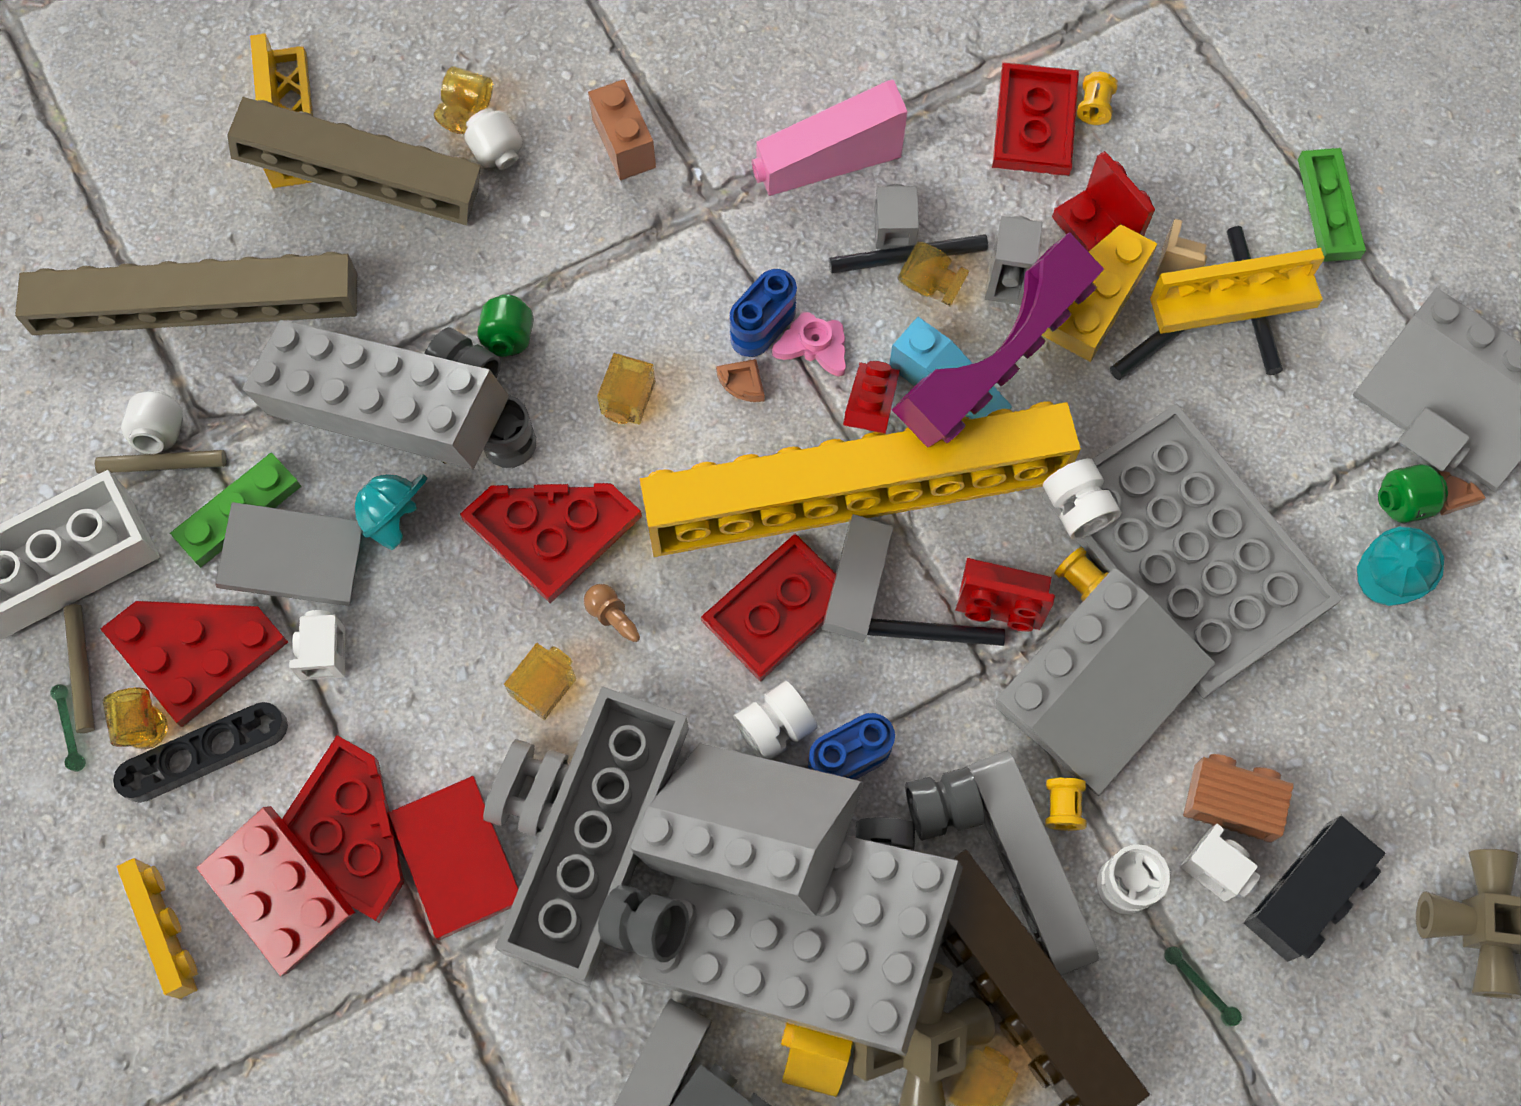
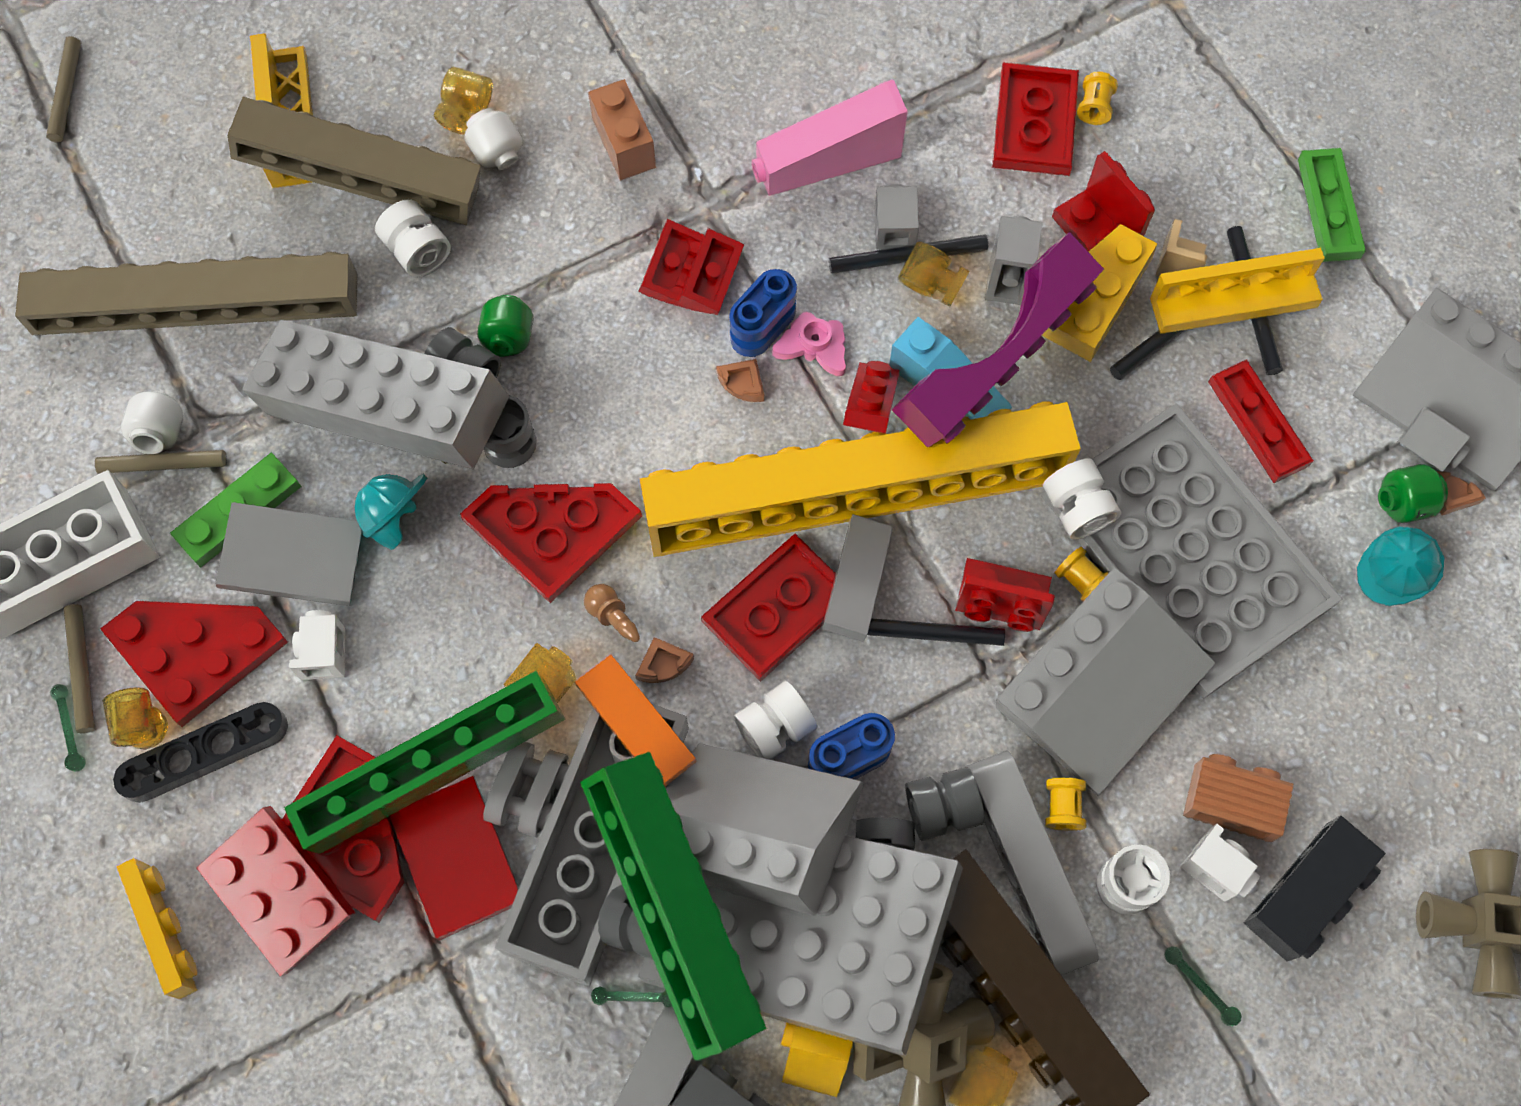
clear yellow brick [597,353,656,425] -> none
none -> dark tan bar [46,36,81,142]
none -> green brick [284,671,566,854]
none -> white wheel [375,199,451,277]
none -> orange tile [575,654,696,787]
none -> green brick [580,751,767,1061]
none -> clear green hinge [591,986,672,1008]
none -> nougat tile [635,637,694,683]
none -> red slope [638,218,744,315]
none -> red tile [1208,359,1314,483]

